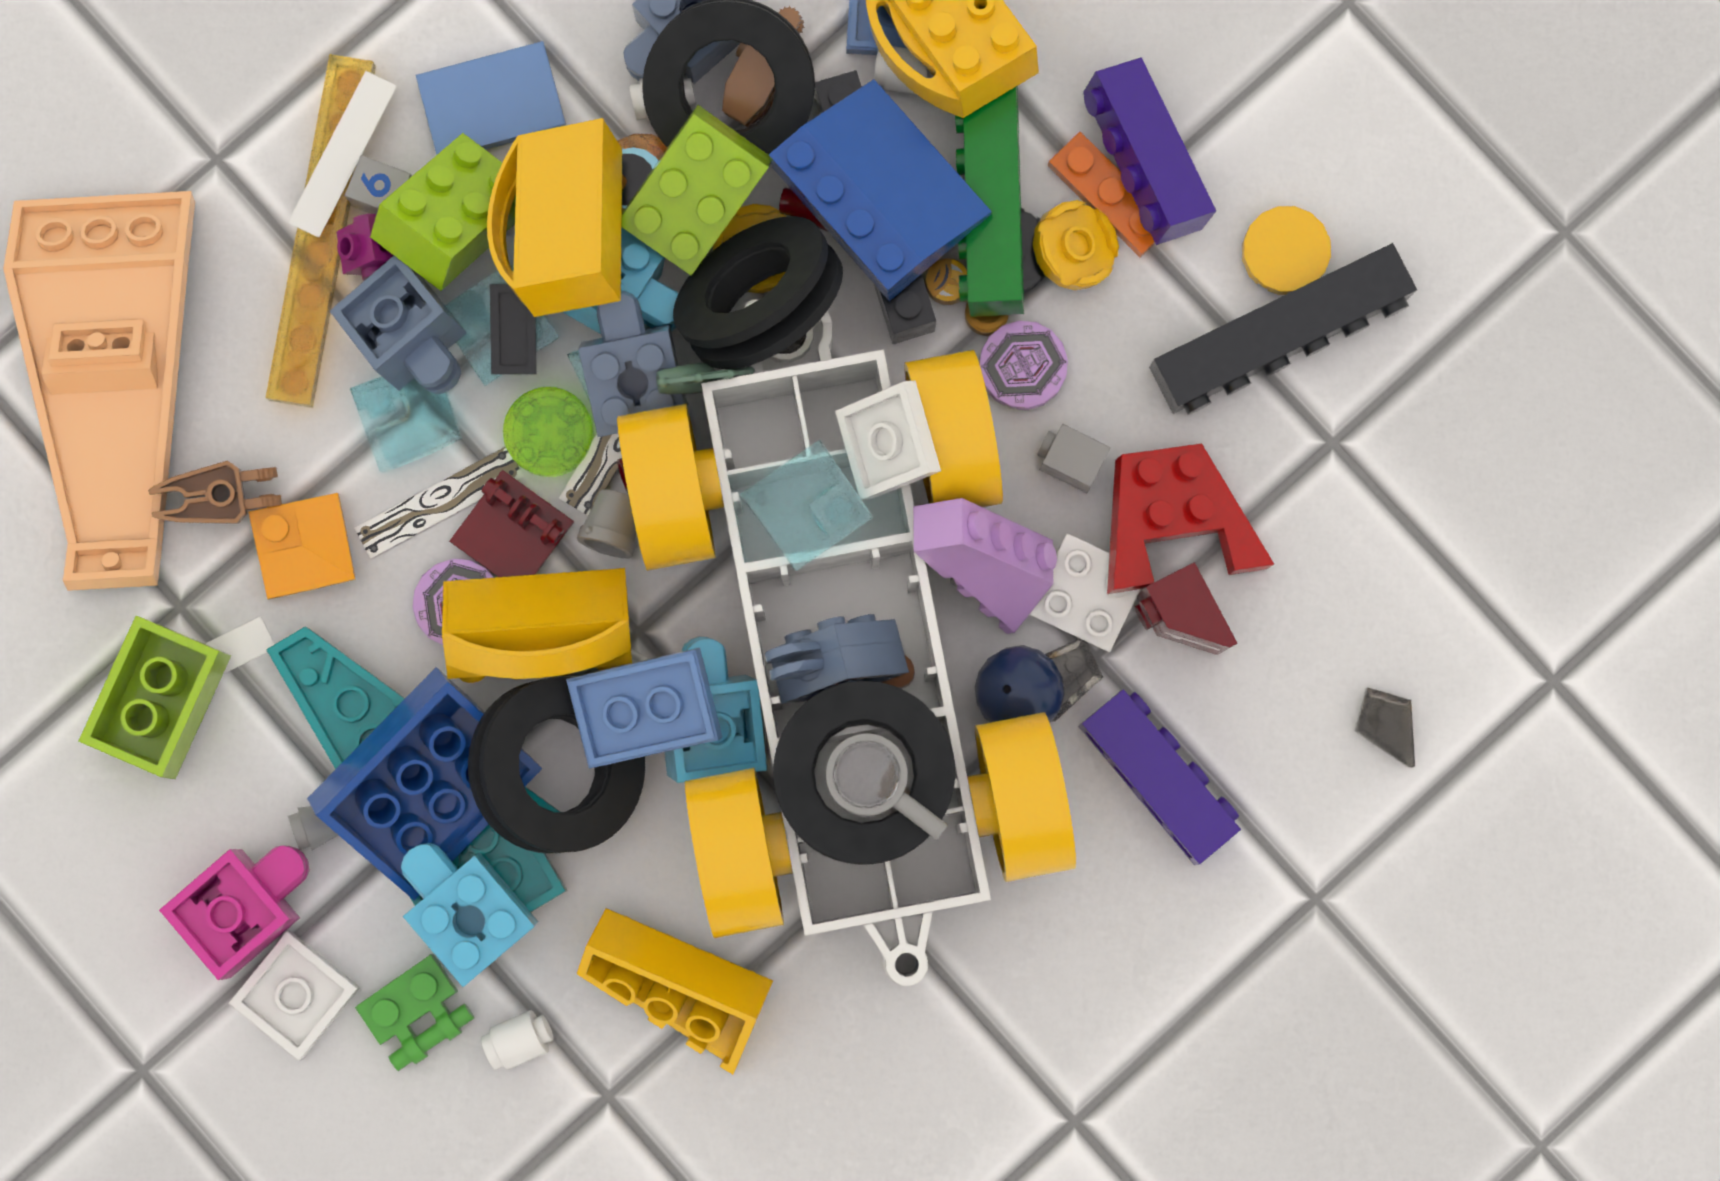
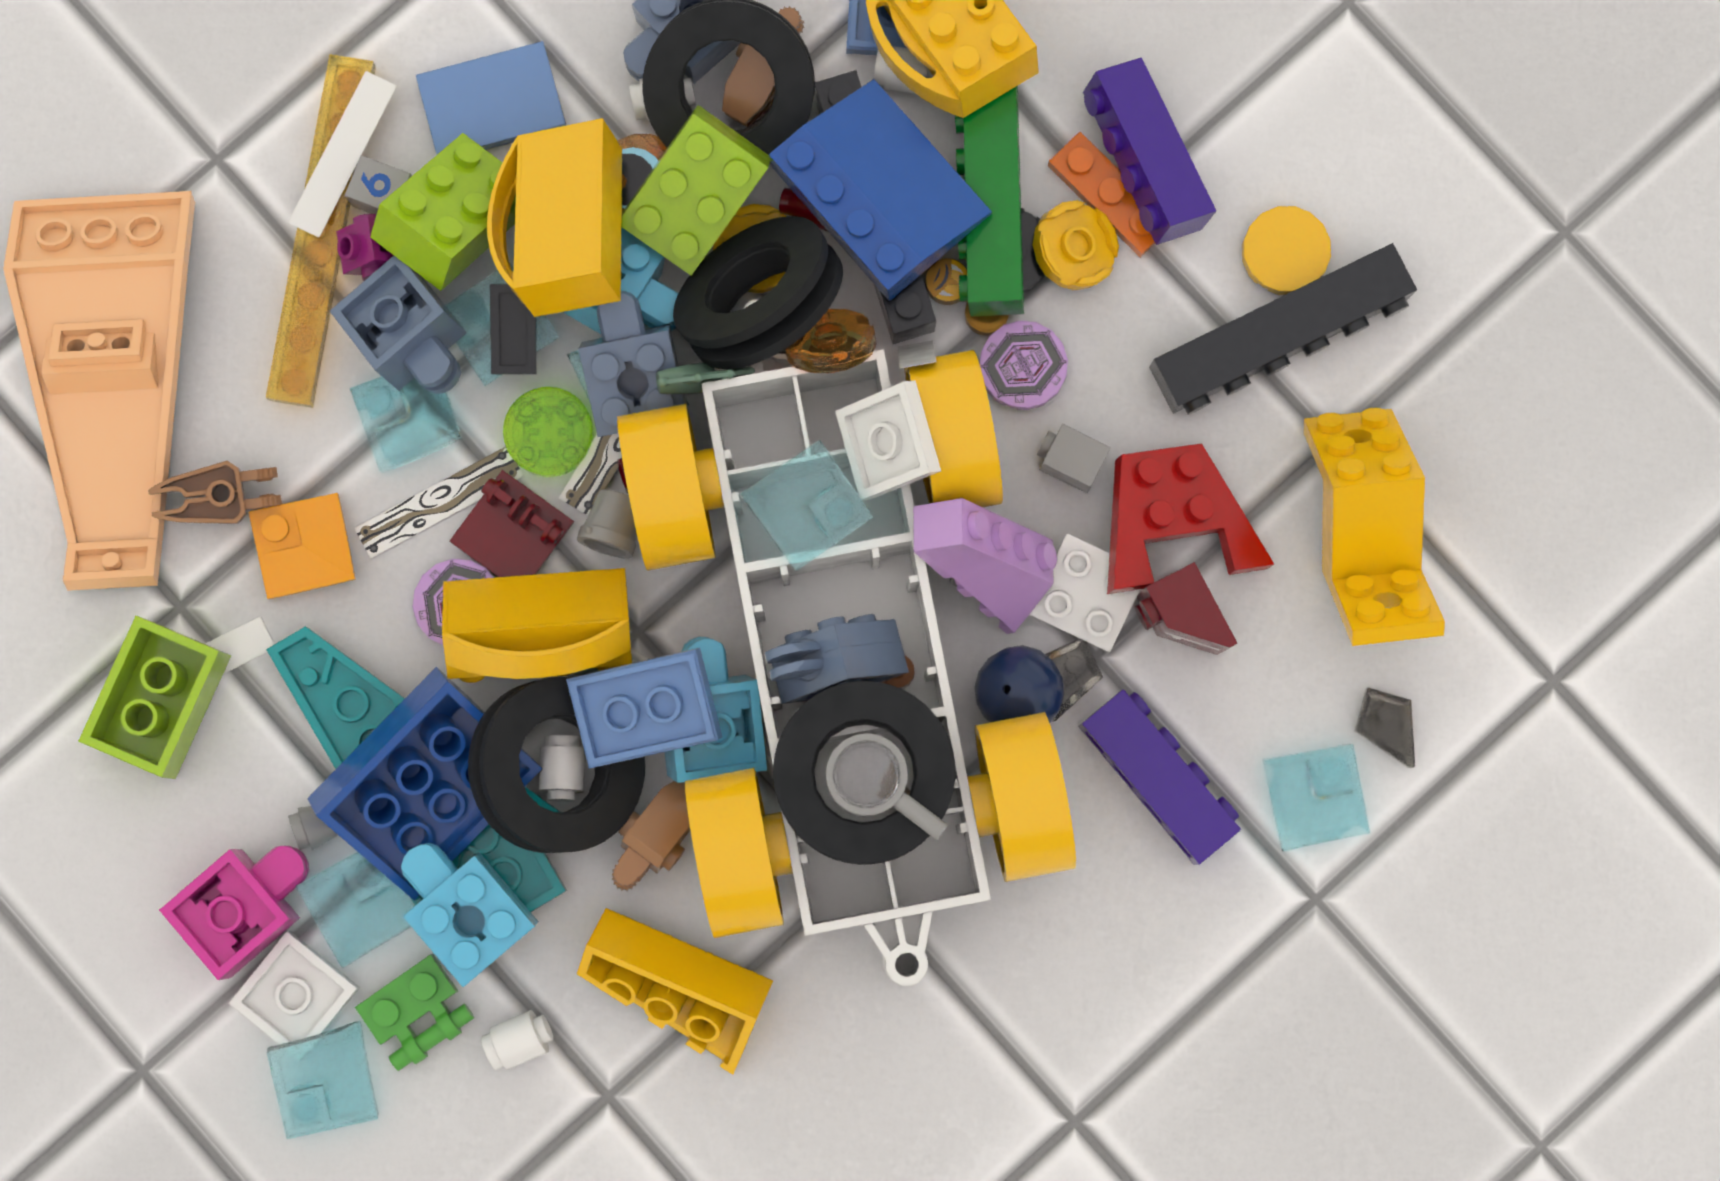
none -> clear light blue plate [267,1021,379,1139]
none -> clear light blue plate [296,852,414,969]
none -> white brick [539,735,585,802]
none -> medium nougat hinge [612,781,690,891]
none -> clear orange tile [785,309,876,374]
none -> white sticker [898,340,936,369]
none -> clear light blue plate [1262,743,1370,852]
none -> yellow bracket [1303,408,1445,646]

